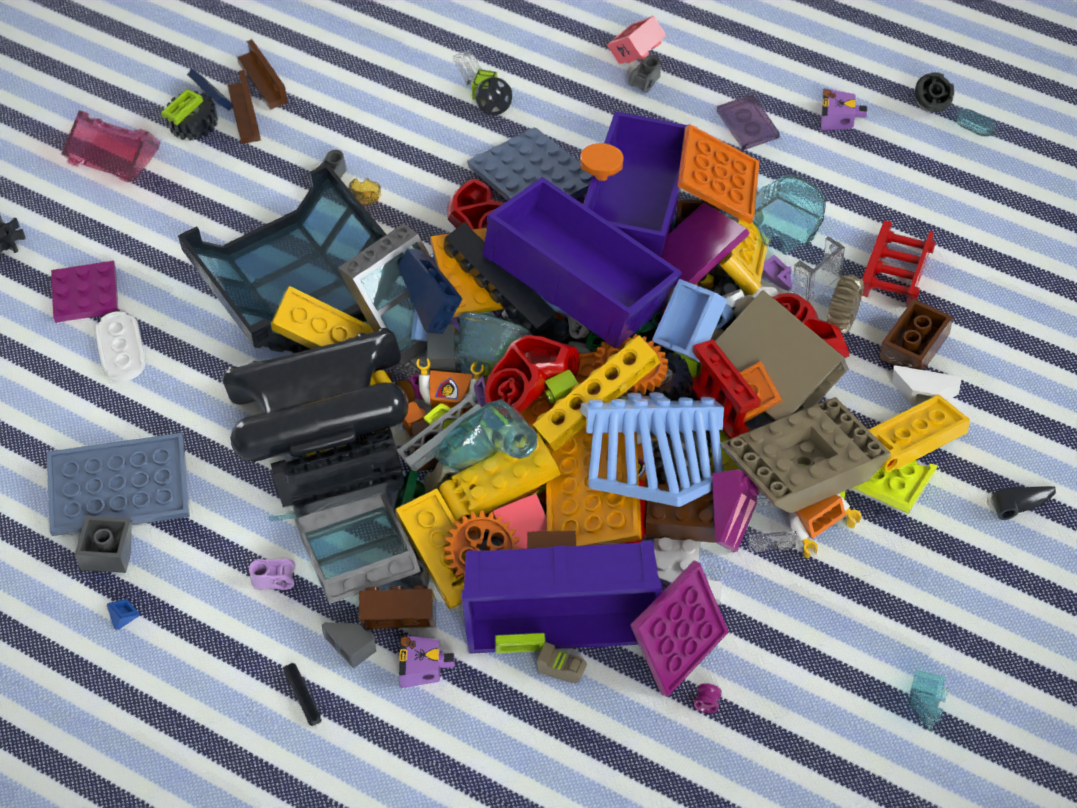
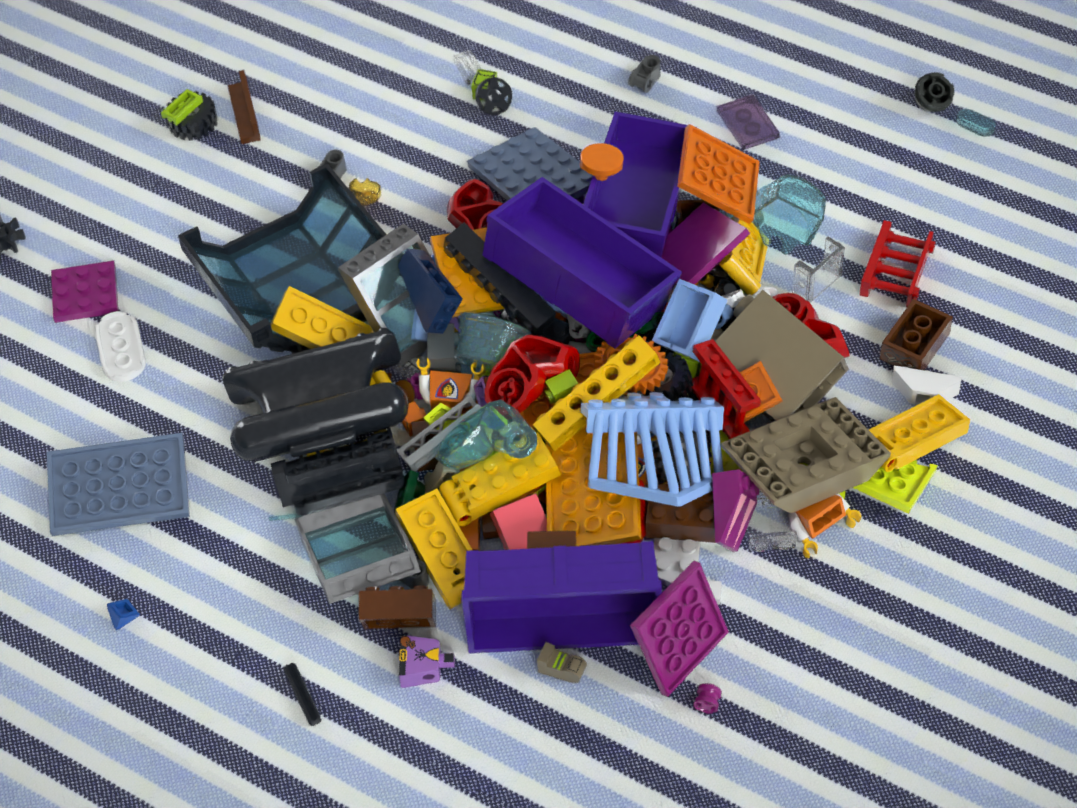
clear pink windscreen [61,110,161,183] -> none
dark grey slope [75,516,132,573] -> none
dark blue tile [187,70,233,111] -> none
reddish brown fence [237,39,288,110] -> none
lavender piece [249,558,295,590] -> none
dark grey slope [321,622,376,669] -> none
orange gear [443,511,521,584] -> none
lime tile [495,633,545,653] -> none
coral brick [607,16,666,64] -> none
medium lavender slope [762,255,792,291] -> none
medium lavender torso [821,89,867,131] -> none
dark tan gear [826,275,864,334] -> none
clear light blue slope [908,669,948,731] -> none
black piece [991,486,1056,520] -> none

